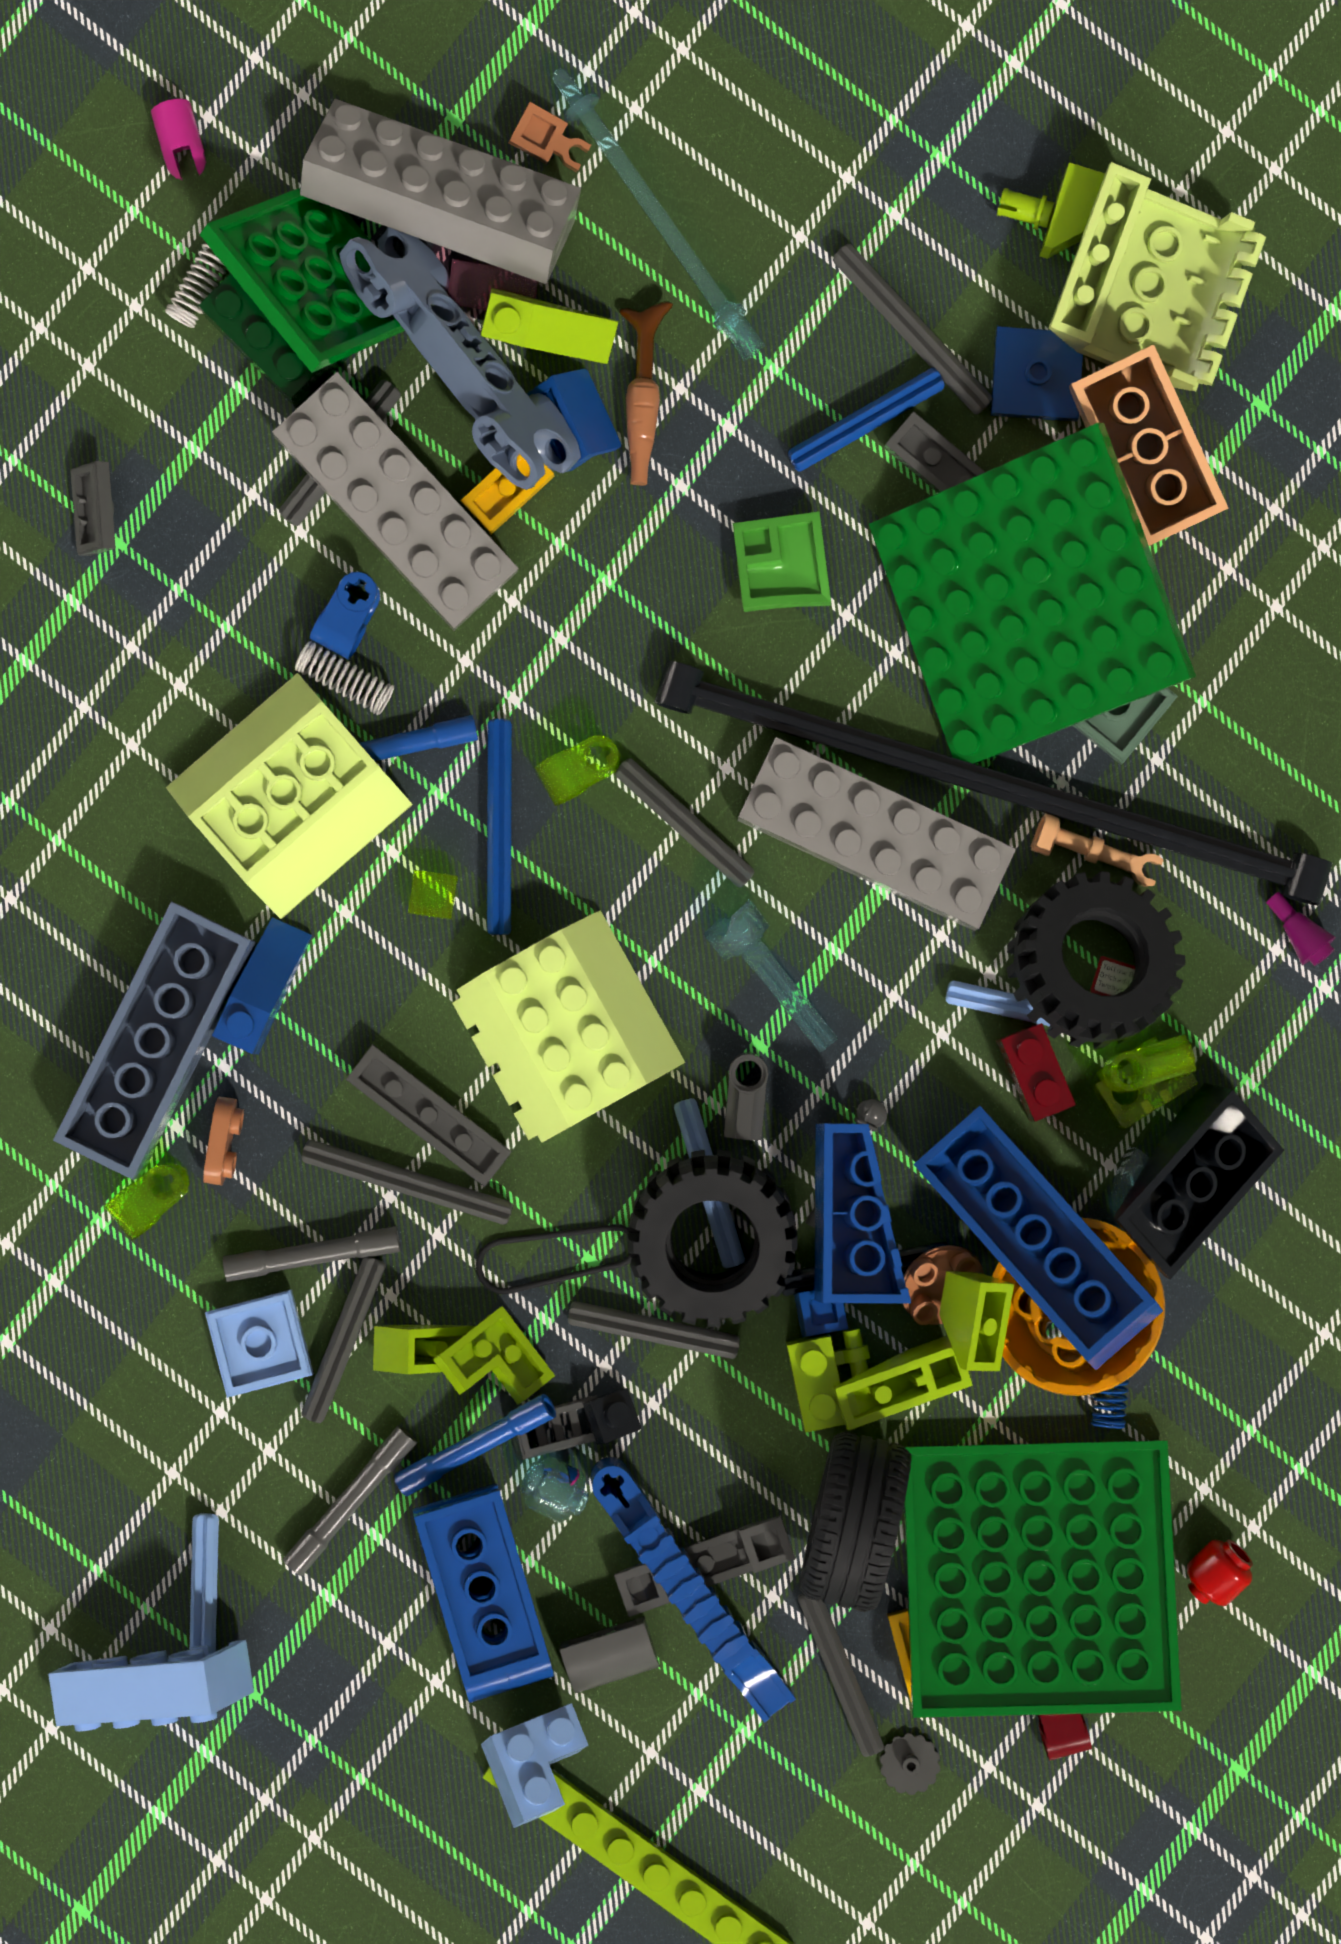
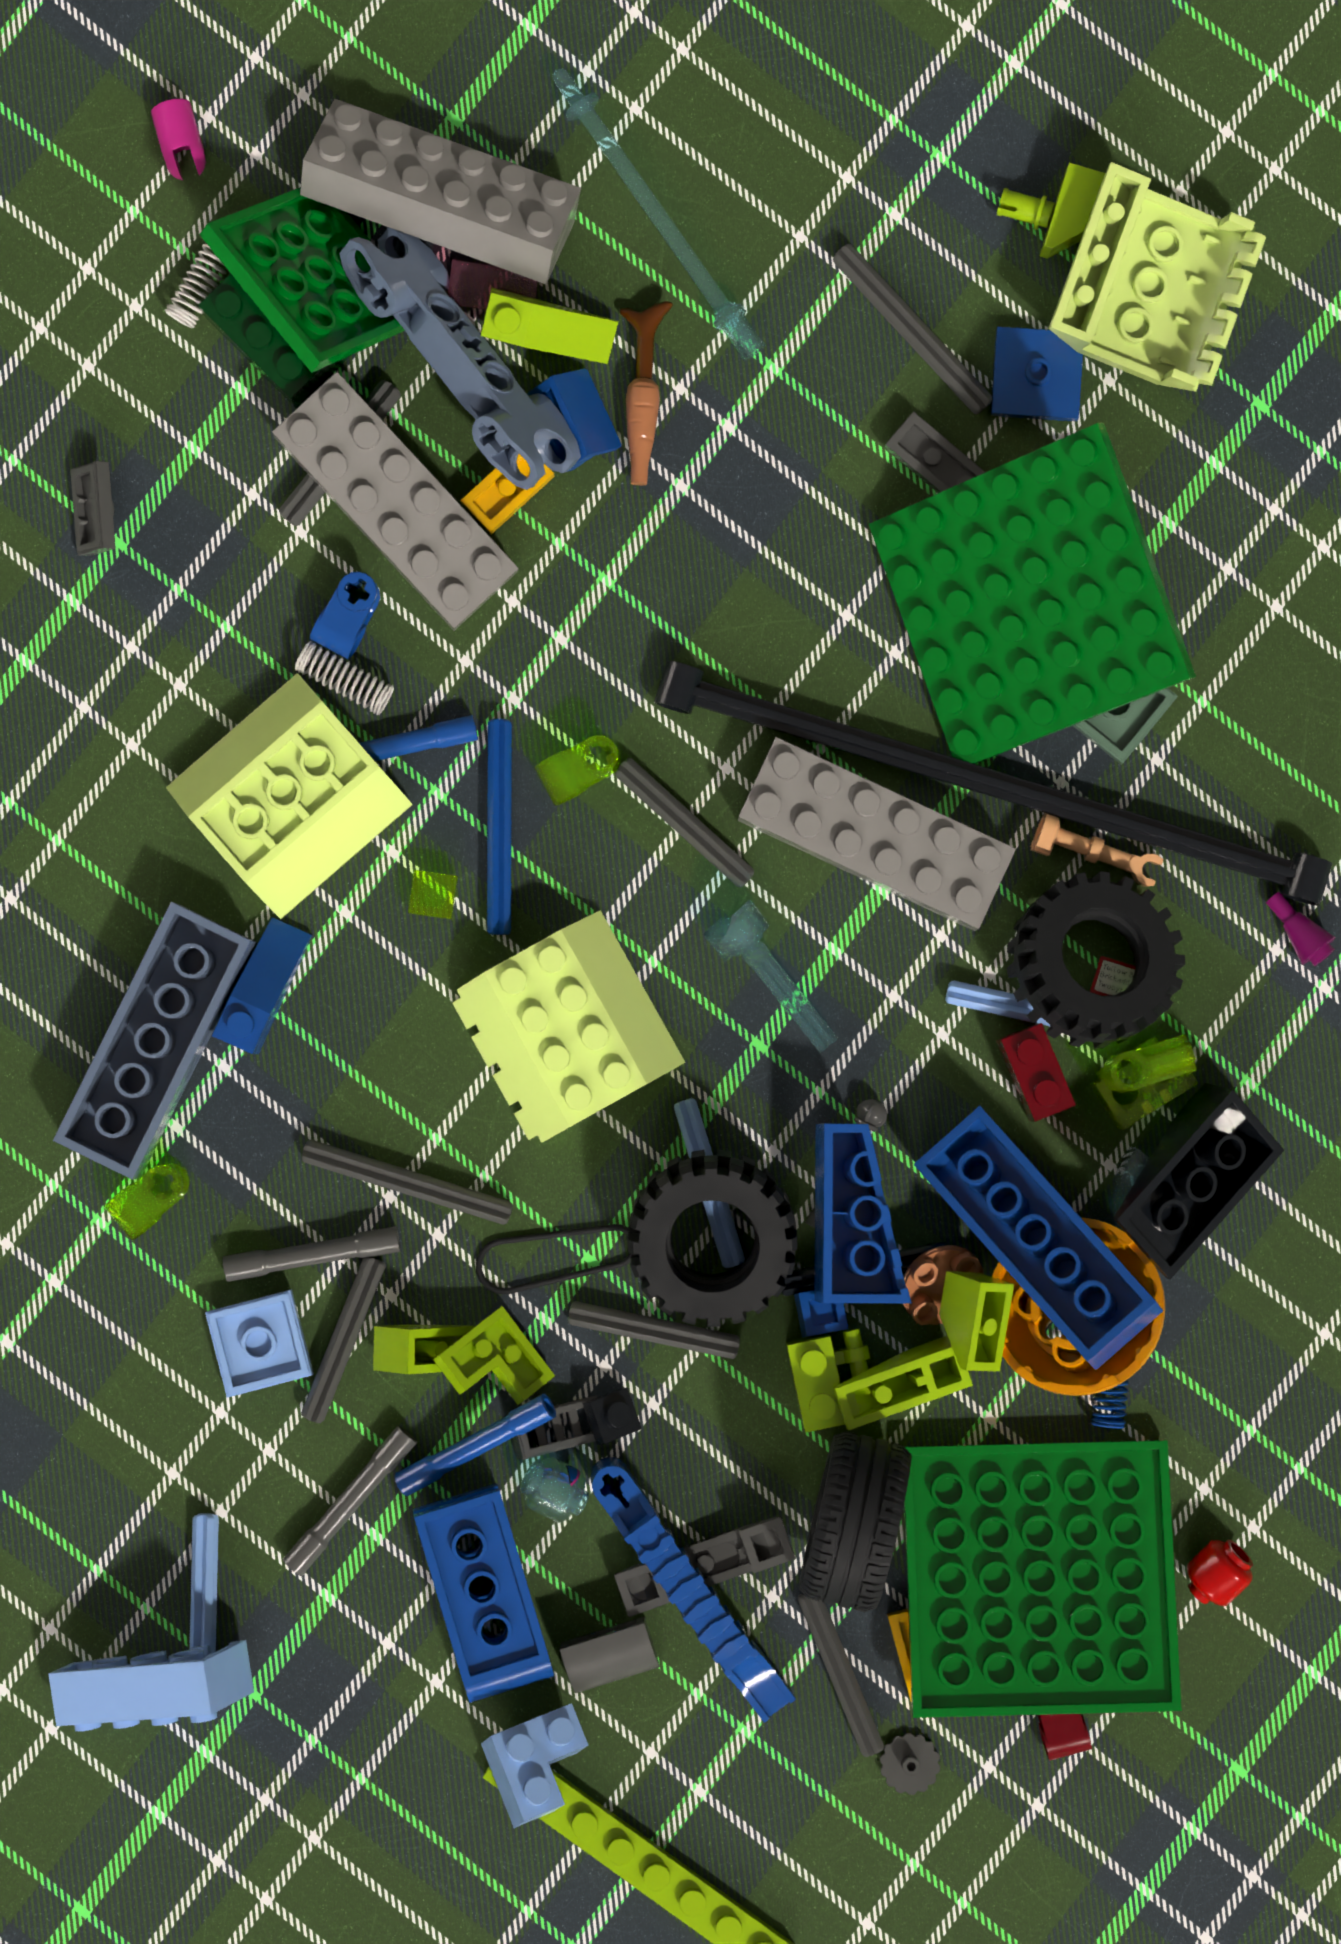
nougat plate [203,1096,244,1186] -> none
dark grey plate [346,1045,512,1187] -> none
nougat plate [508,102,591,172] -> none
dark grey piece [723,1052,768,1140] -> none
bright green plate [733,511,832,612] -> none
blue axle [788,368,945,471] -> none
light nougat brick [1069,344,1228,546] -> none

